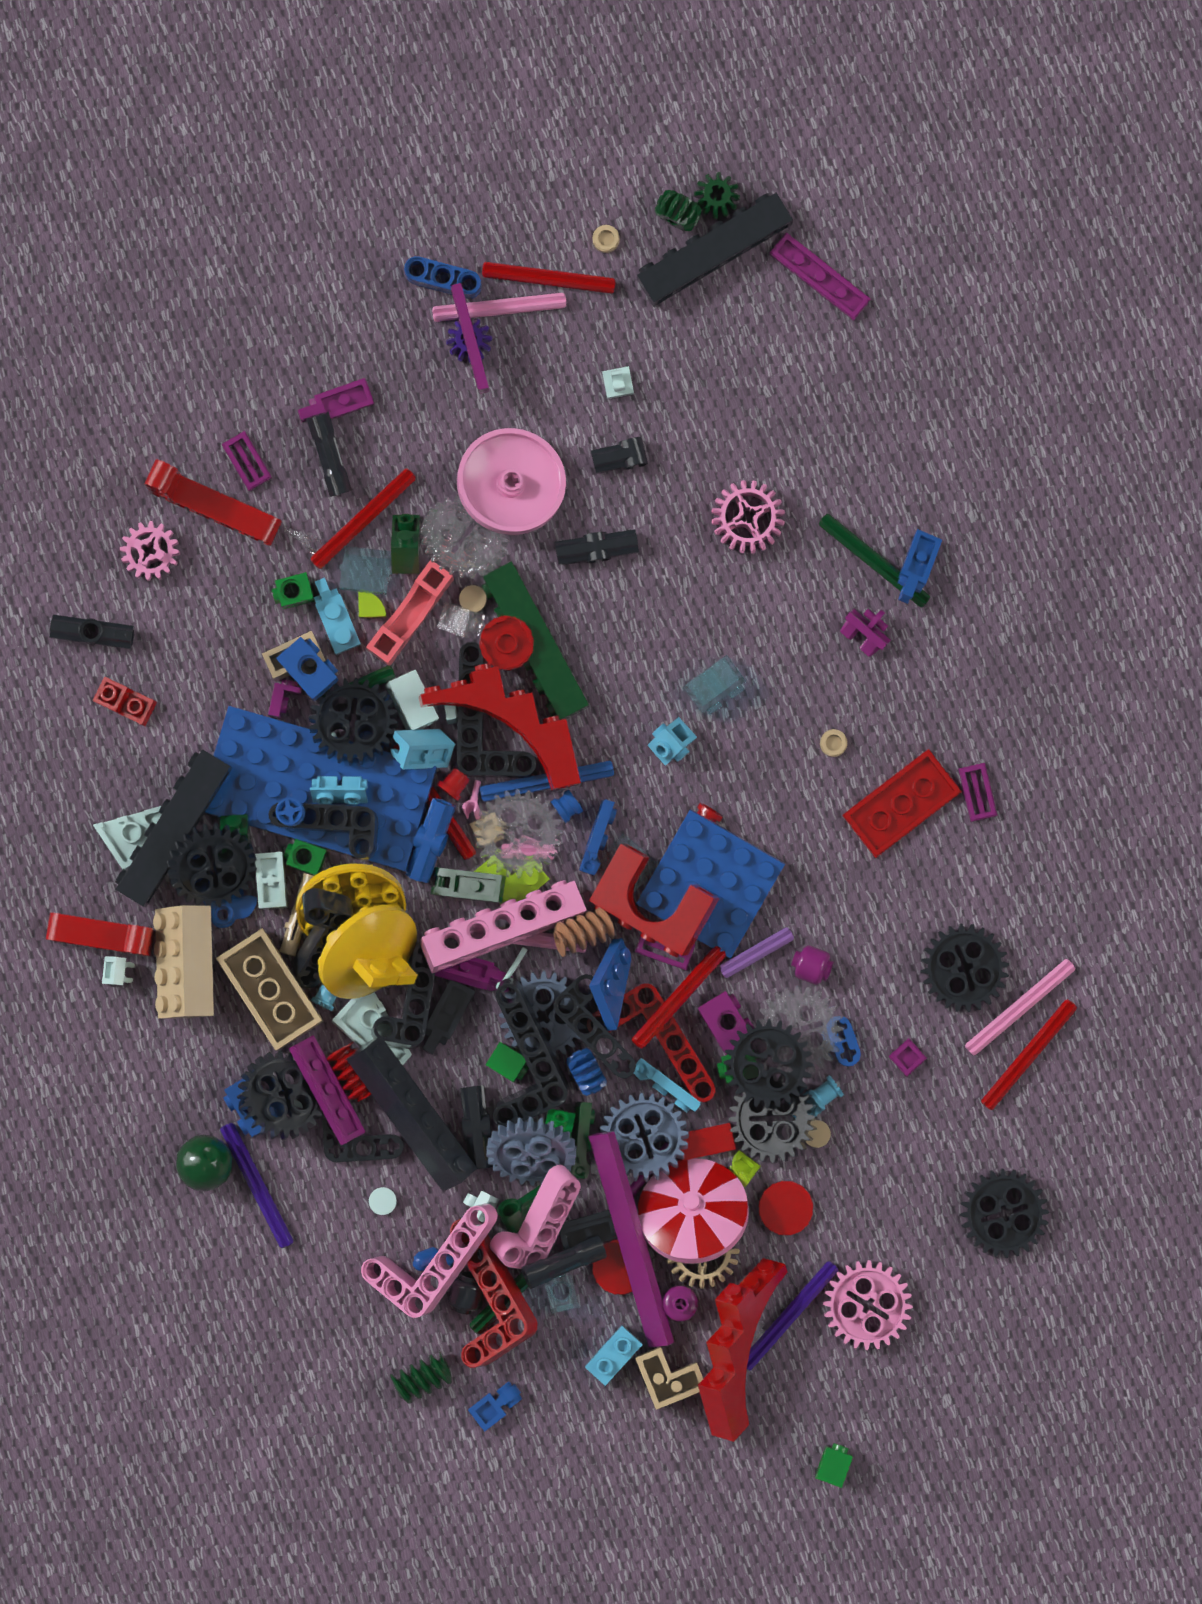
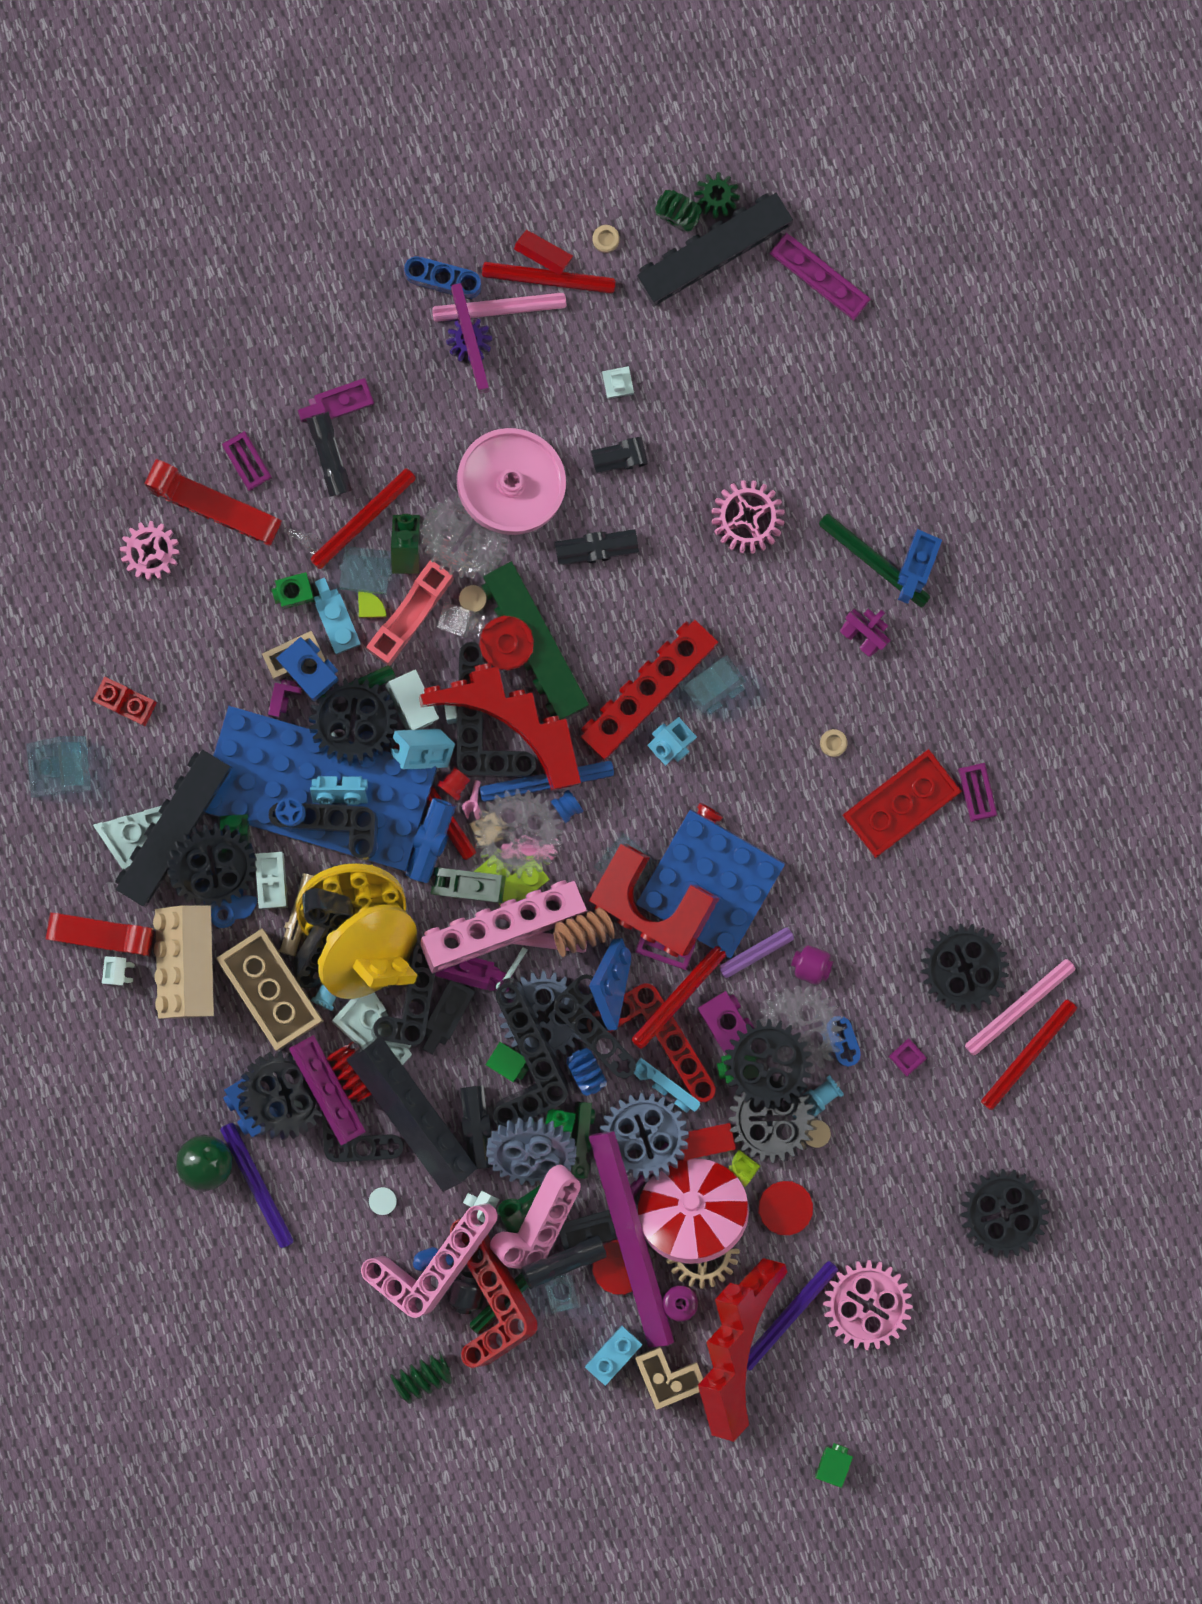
black piece [49,614,135,649] -> none
green brick [284,839,328,876] -> none
blue plate [468,1381,523,1432] -> none
blue hinge [579,799,617,875] -> none
none -> clear light blue slope [26,736,91,798]
none -> red tile [514,229,573,275]
none -> red brick [581,620,718,761]

